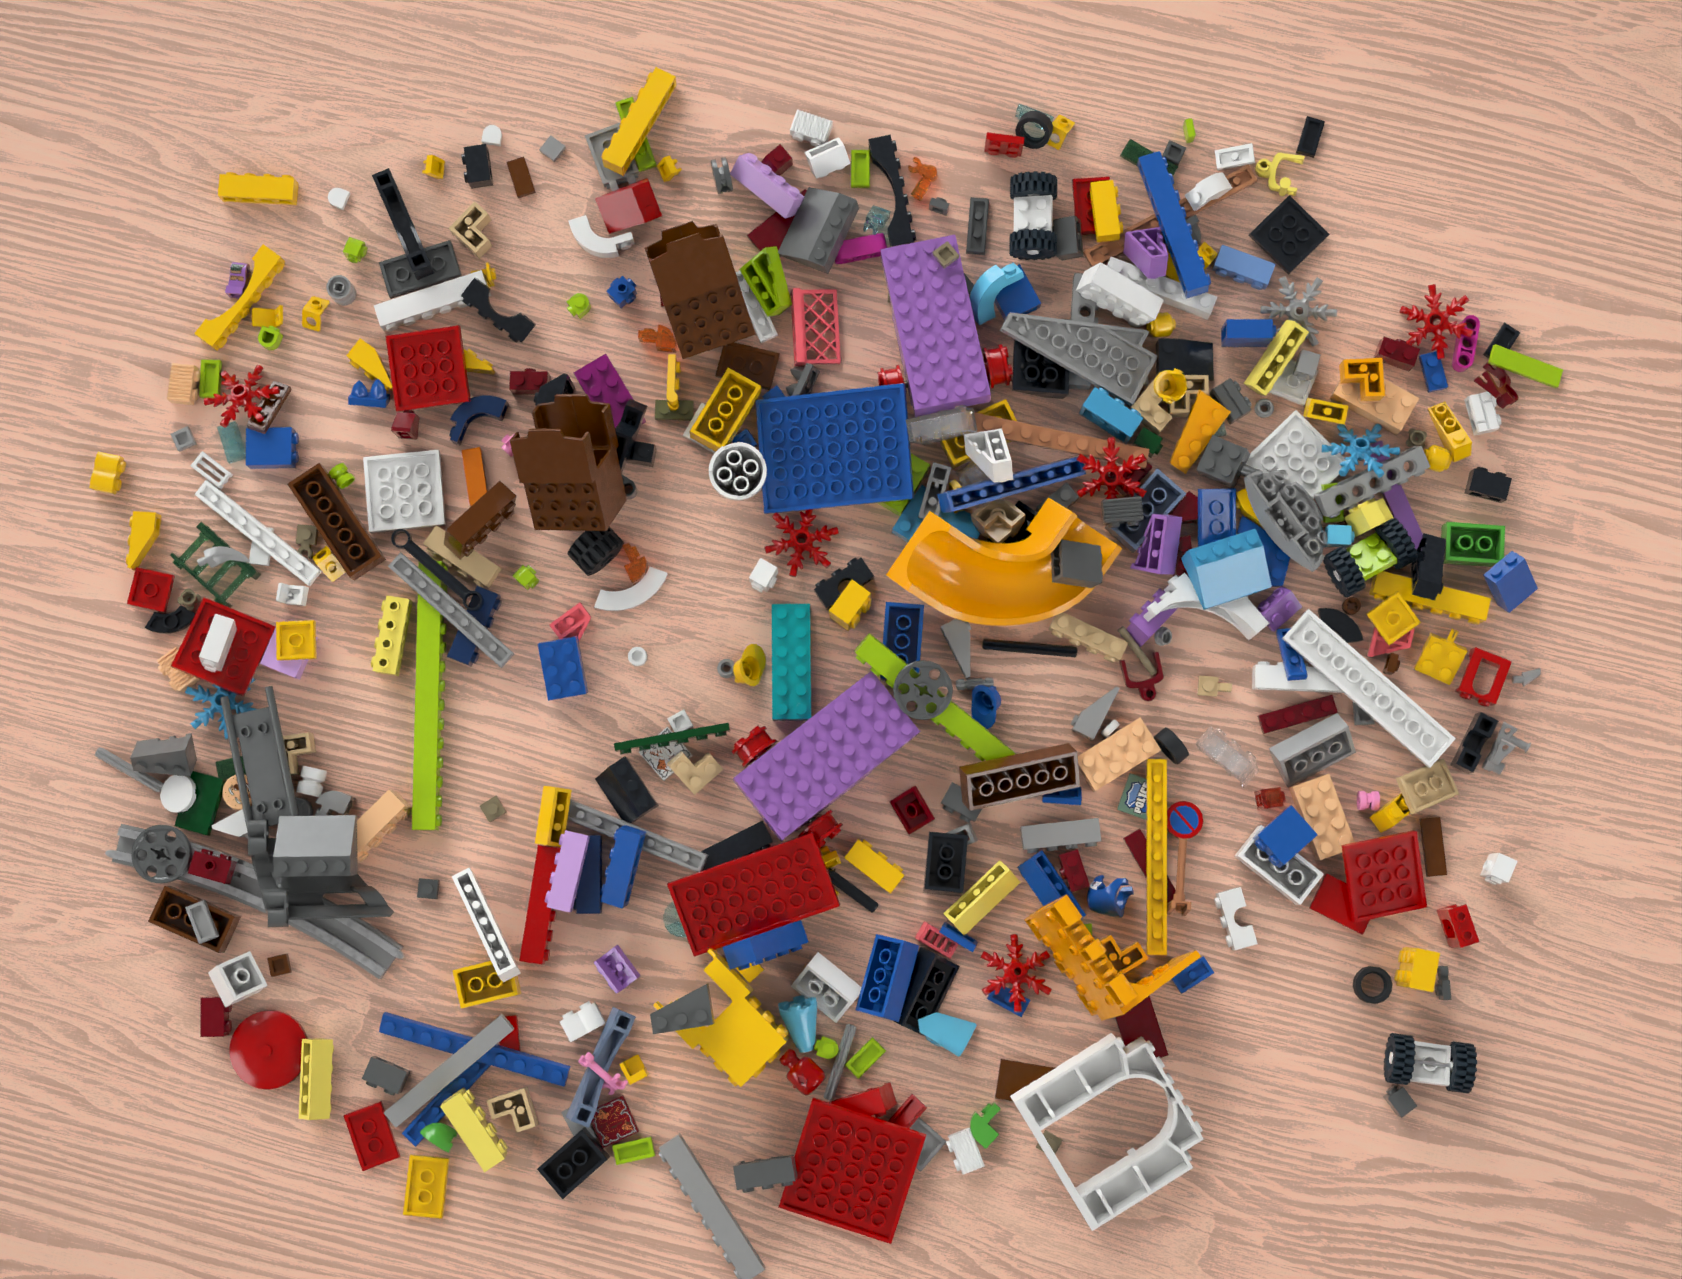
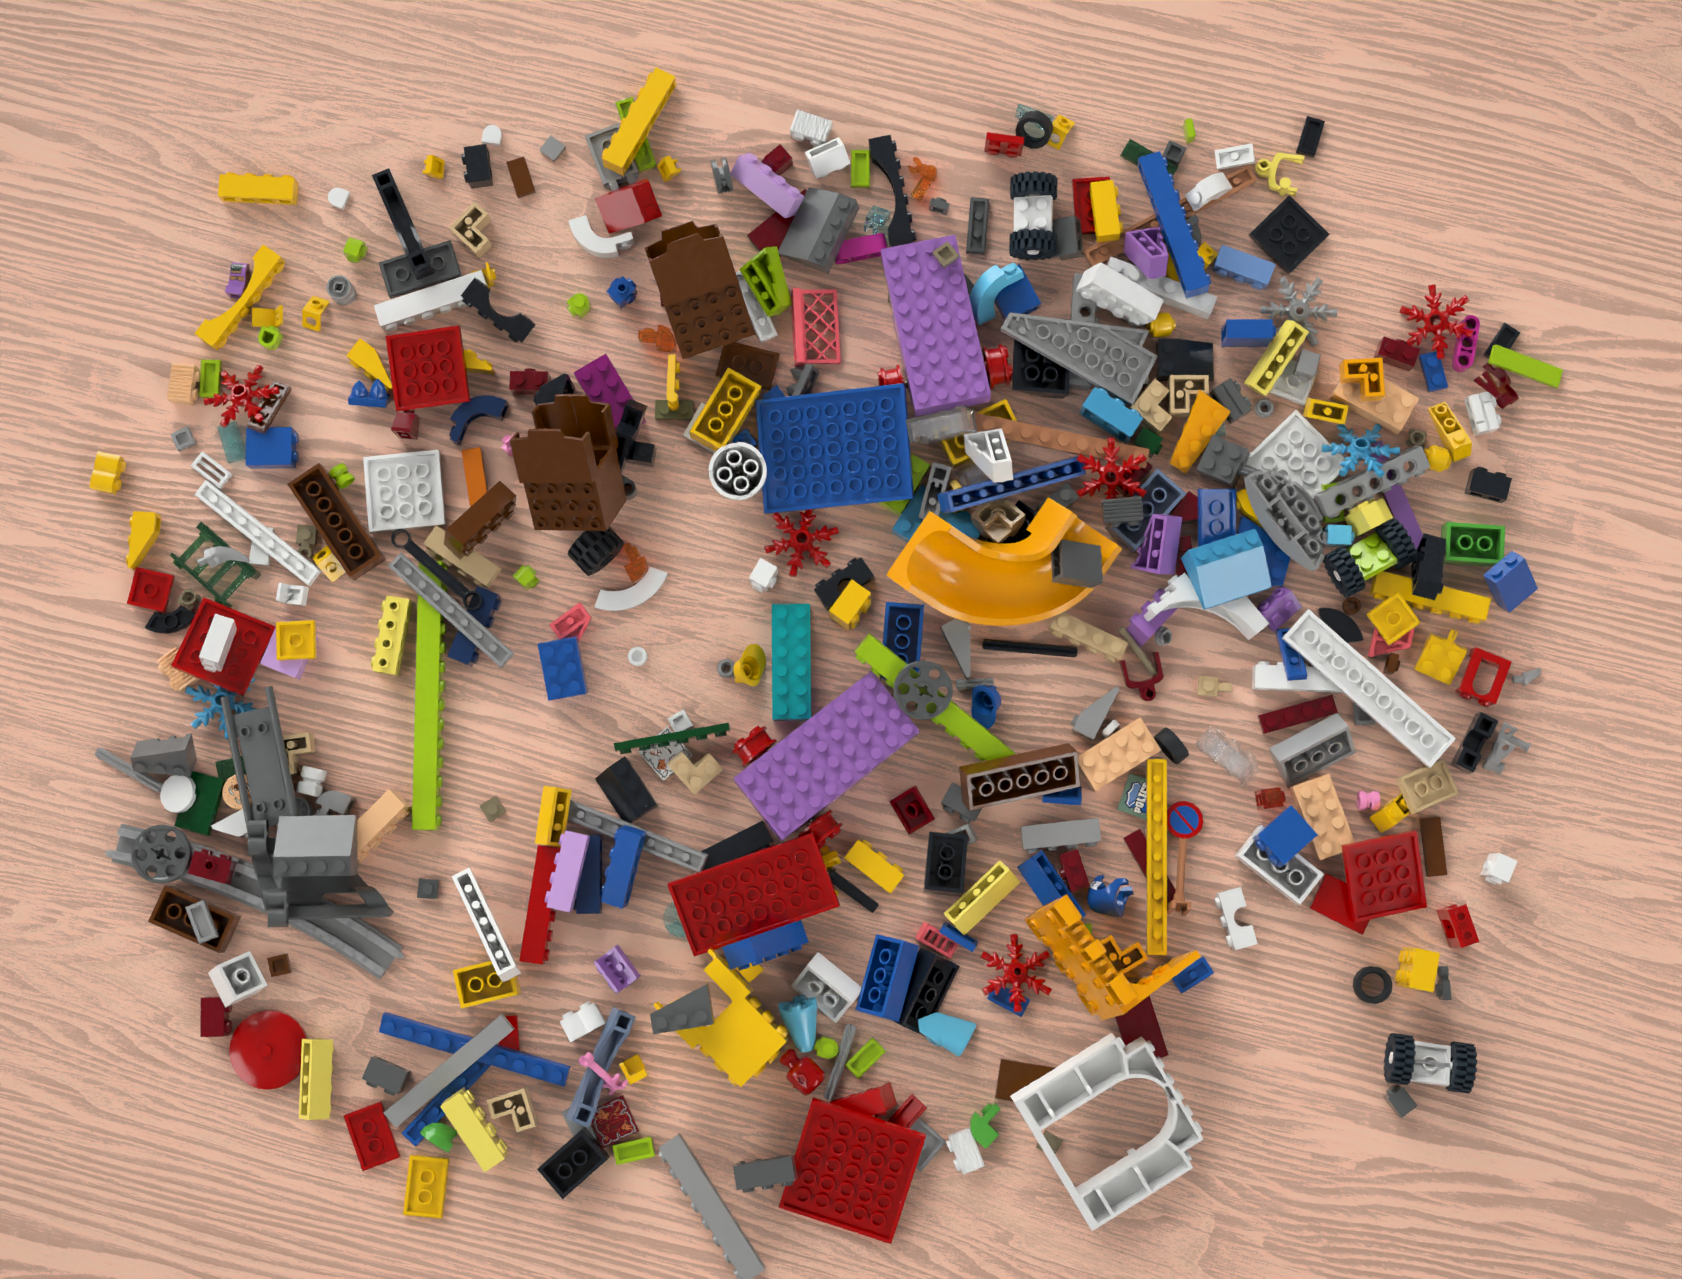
yellow cap [1153,368,1187,404] -> none

